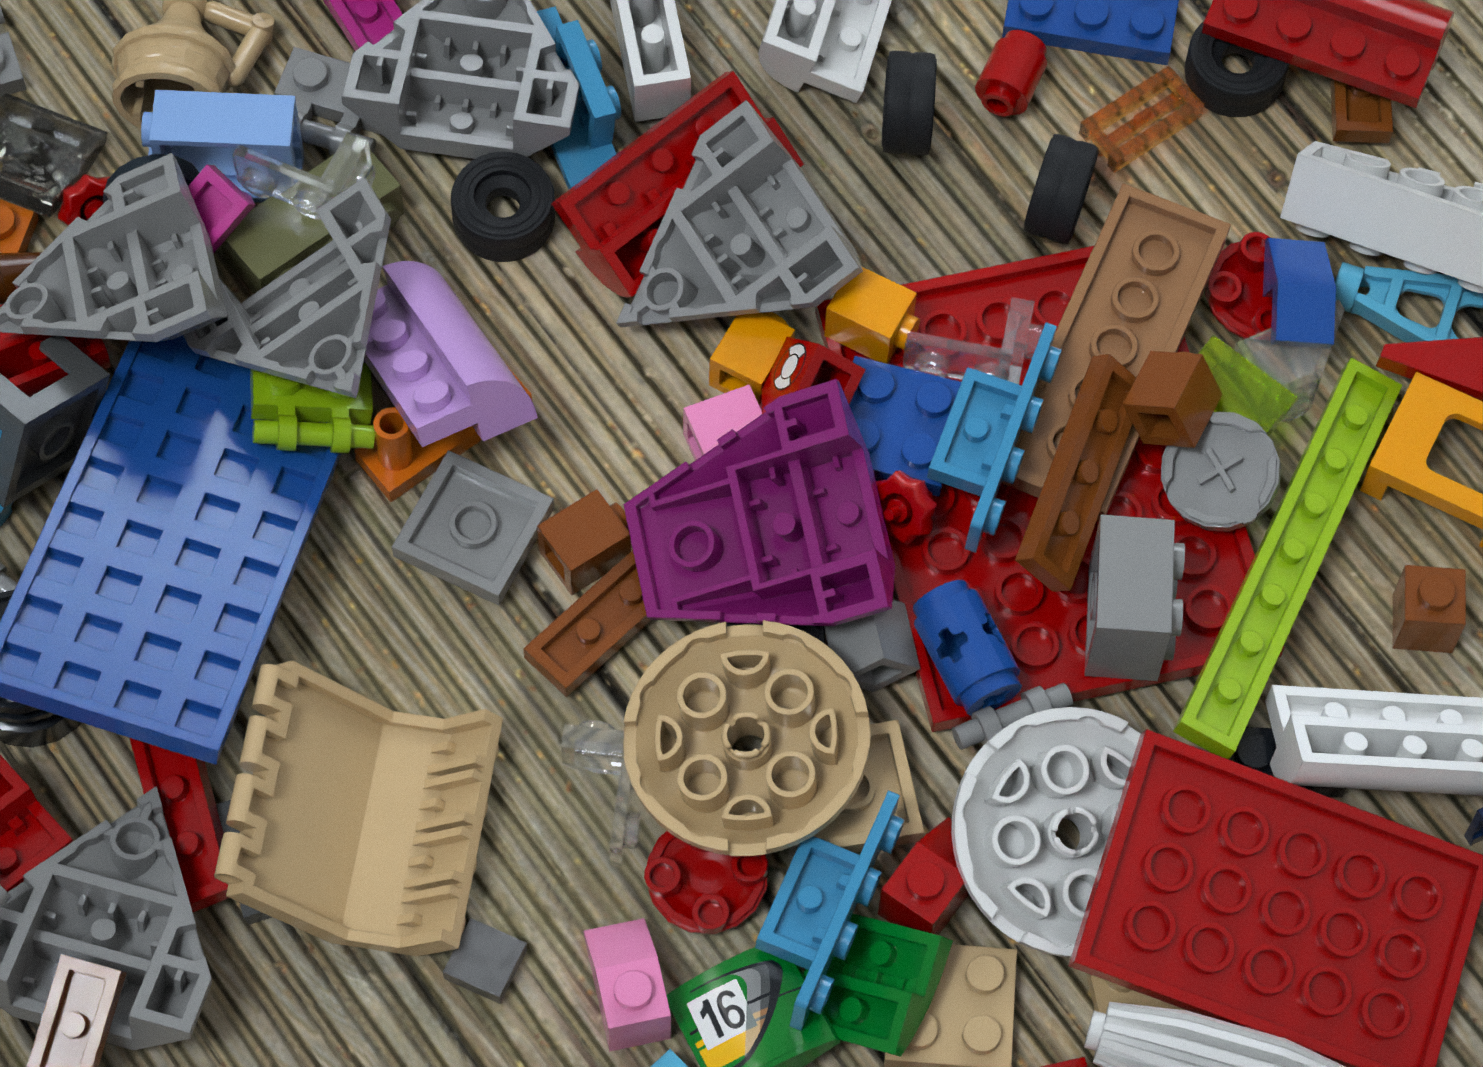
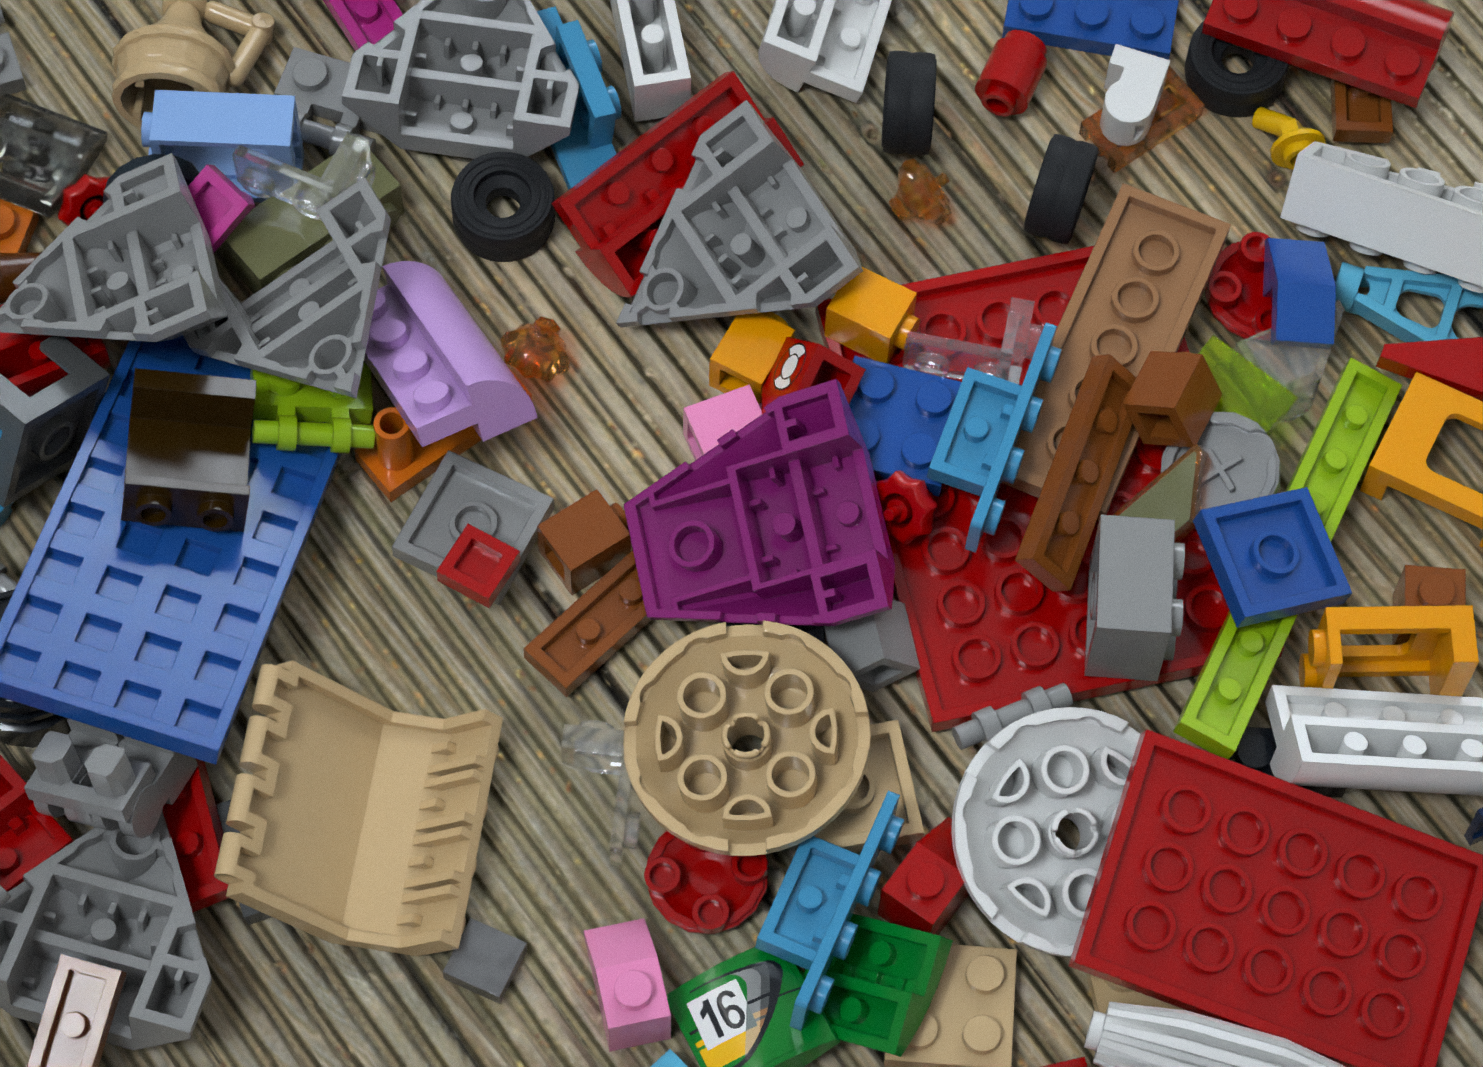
blue piece [913,580,1022,716] -> none
none -> light grey hips [24,718,198,838]
none -> dark brown panel [121,368,256,532]
none -> red plate [436,524,521,609]
none -> clear orange piece [500,316,570,382]
none -> clear orange piece [889,159,952,224]
none -> white leg [1100,44,1170,146]
none -> olive tile [1113,443,1207,543]
none -> blue plate [1193,487,1352,628]
none -> yellow plate [1252,107,1326,170]
none -> light orange window [1299,605,1479,696]

